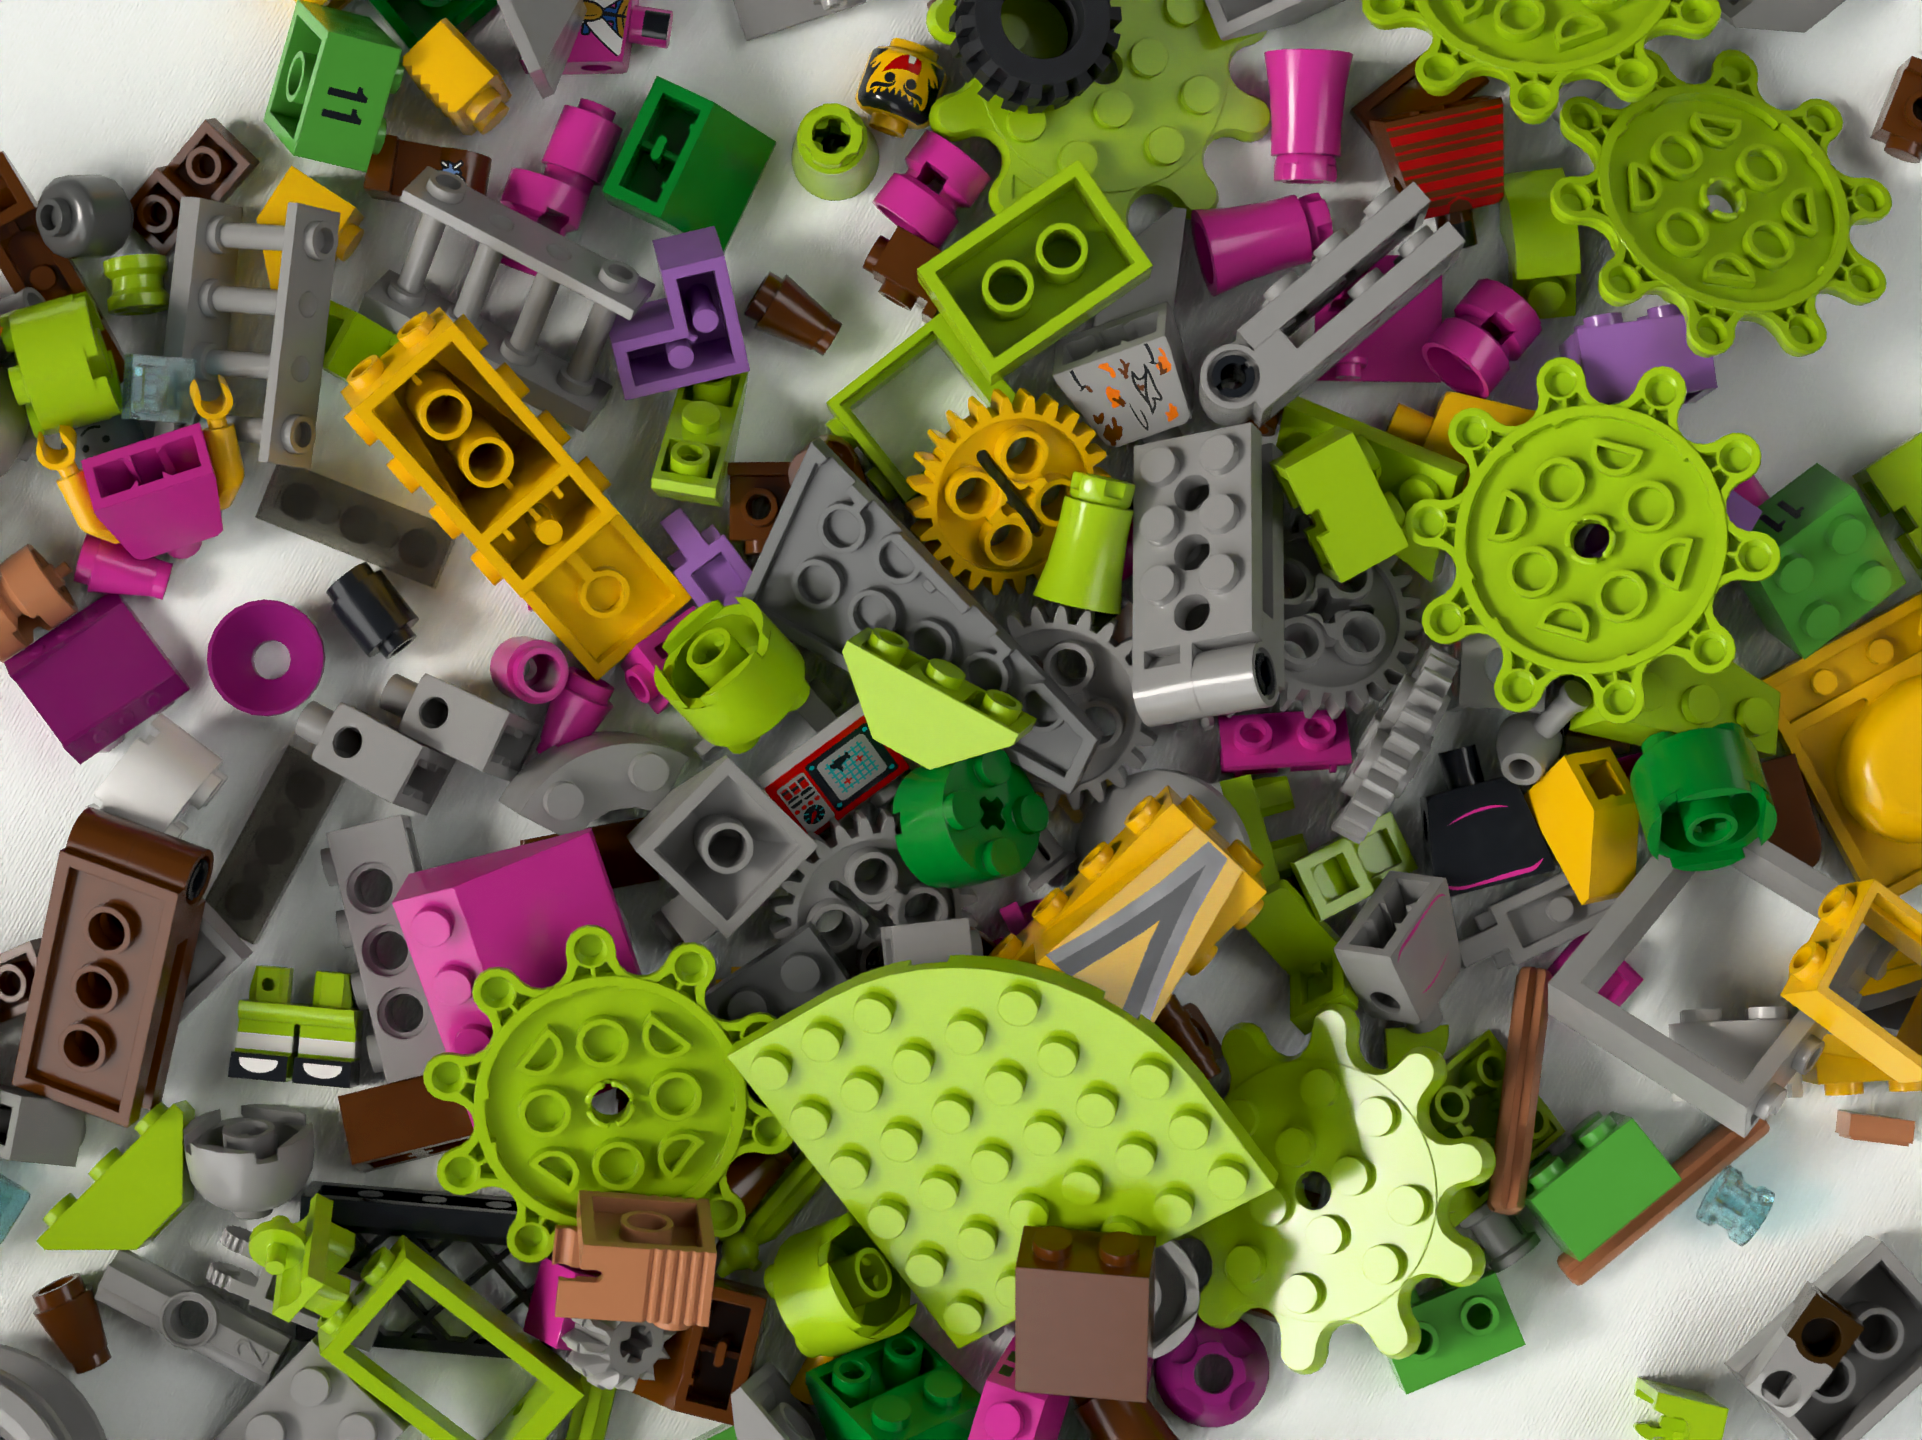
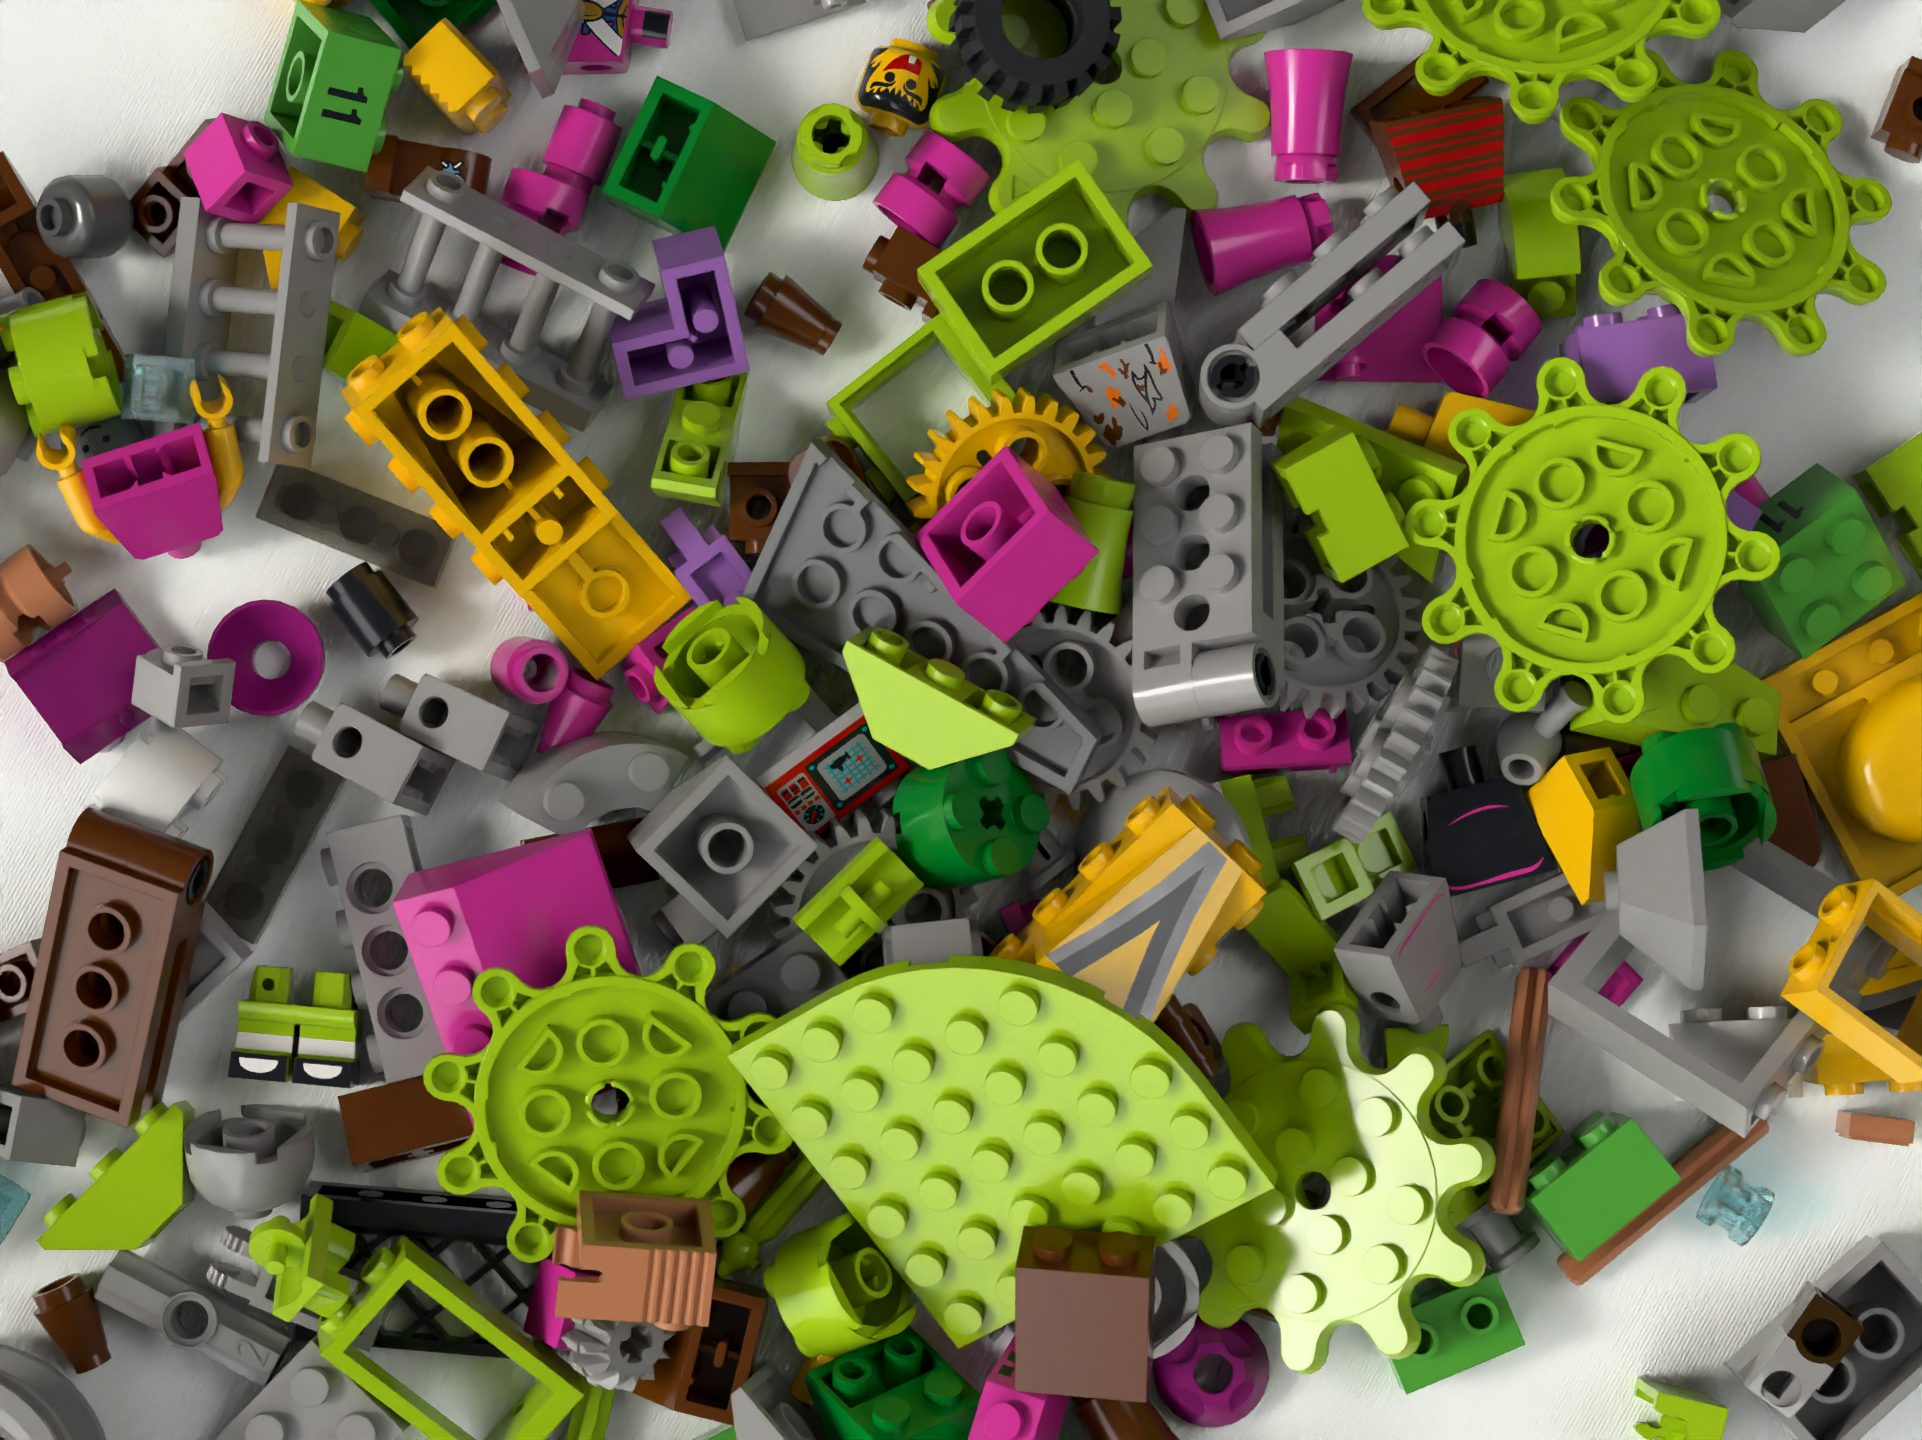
dark pink cone [73,534,173,600] -> none
lime wheel [103,254,170,316] -> none
none -> light grey brick [131,644,236,729]
none -> dark pink brick [183,112,294,224]
none -> lime hips [792,836,924,967]
none -> dark pink brick [914,445,1099,643]
none -> light grey slope [1604,808,1708,990]

